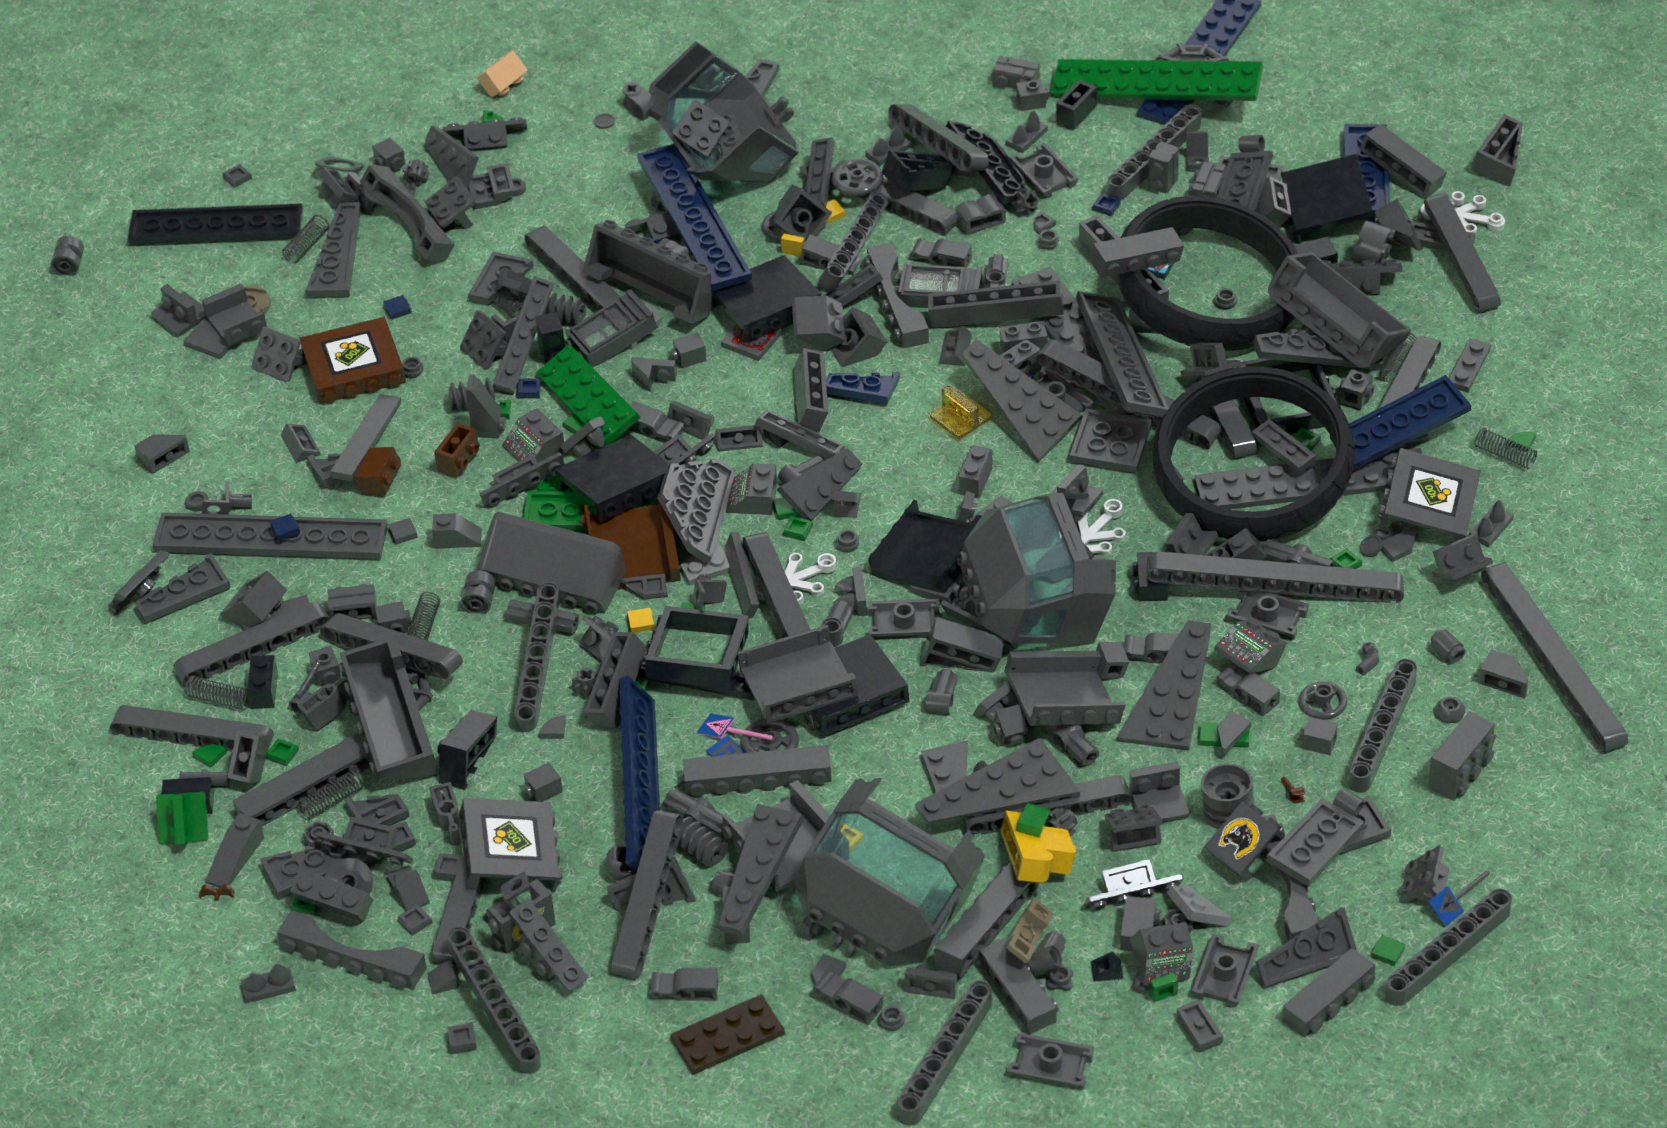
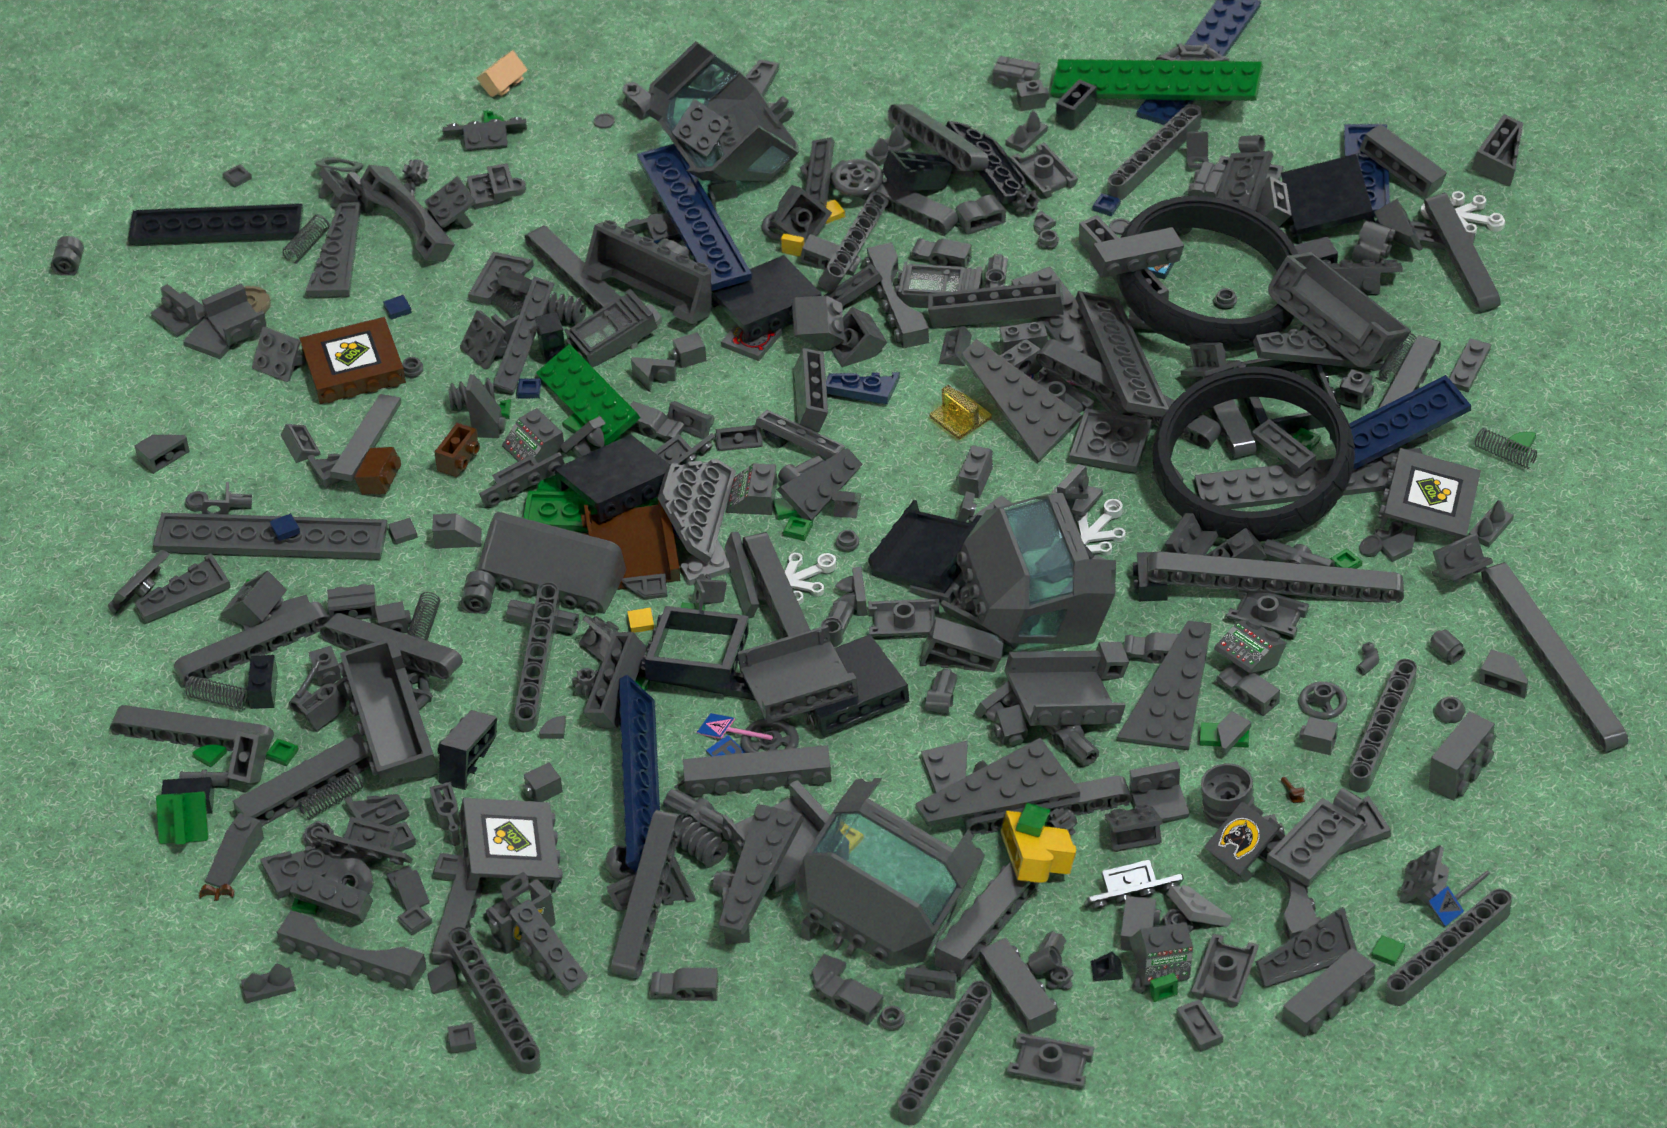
dark grey brick [372,137,405,171] -> none
dark grey wing [424,125,479,189] -> none
dark brown plate [670,994,785,1075] -> none
dark tan slope [1005,898,1054,963] -> none
dark grey brick [1149,142,1179,193] -> none
none -> dark grey bracket [707,180,738,210]
none -> dark grey piece [1110,218,1130,235]

